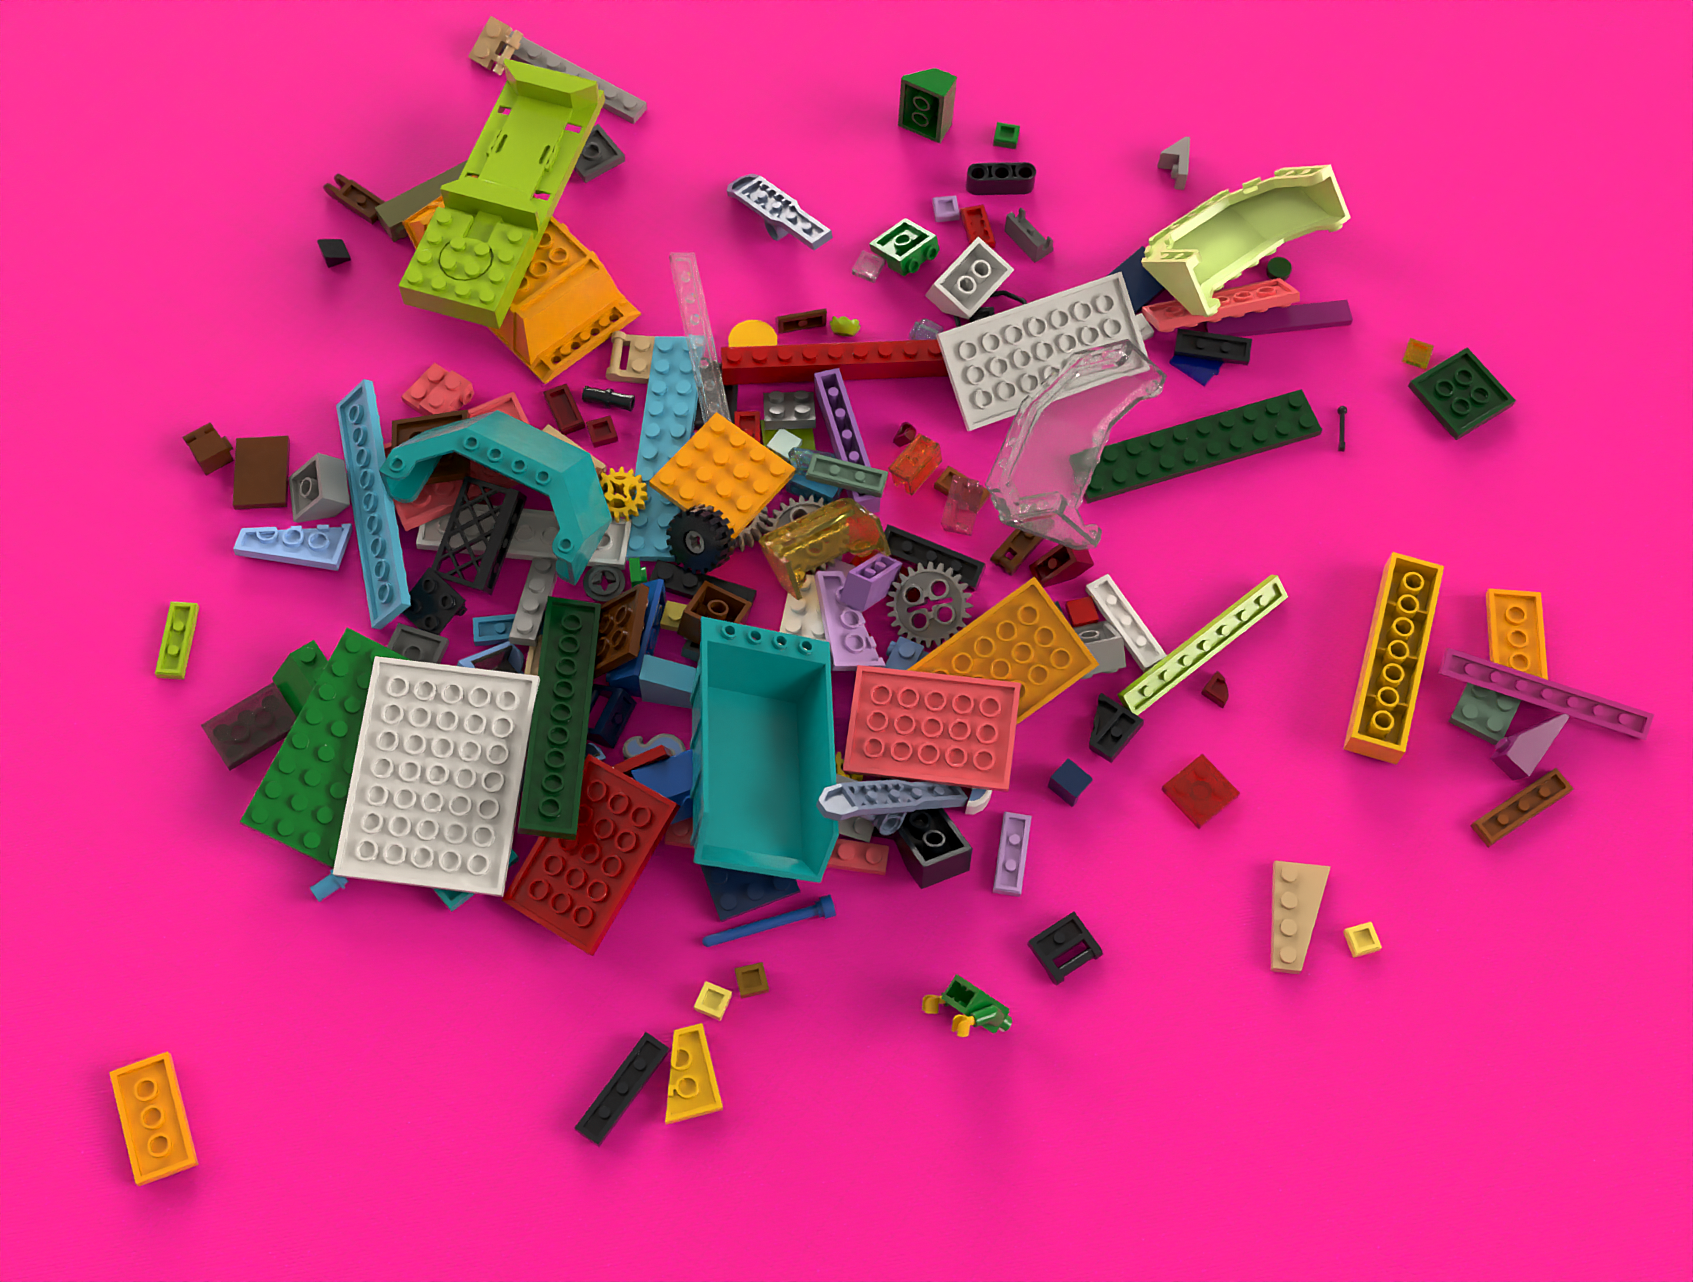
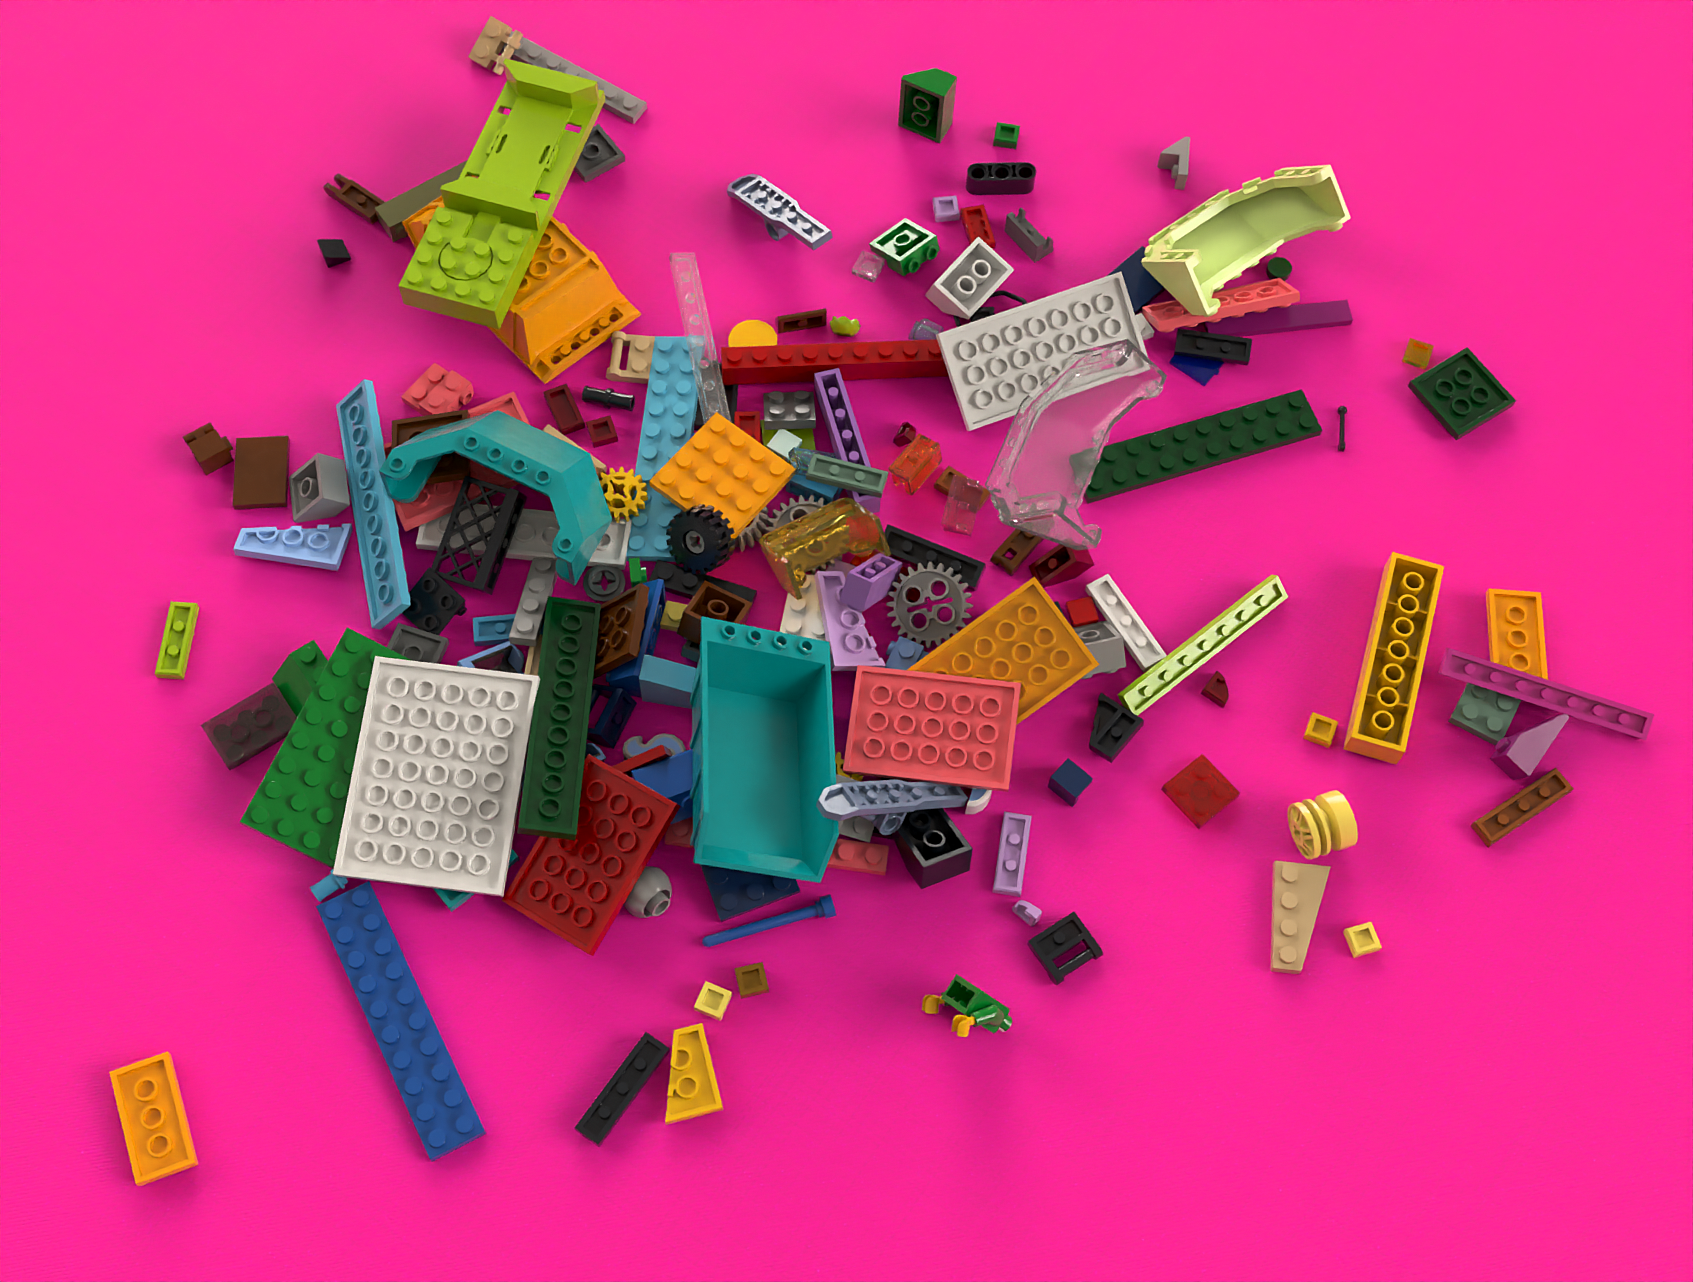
none -> blue plate [316,881,486,1162]
none -> light grey plant [623,866,672,918]
none -> lavender tile [1012,900,1042,927]
none -> light yellow wheel [1287,790,1358,860]
none -> yellow tile [1303,712,1338,748]

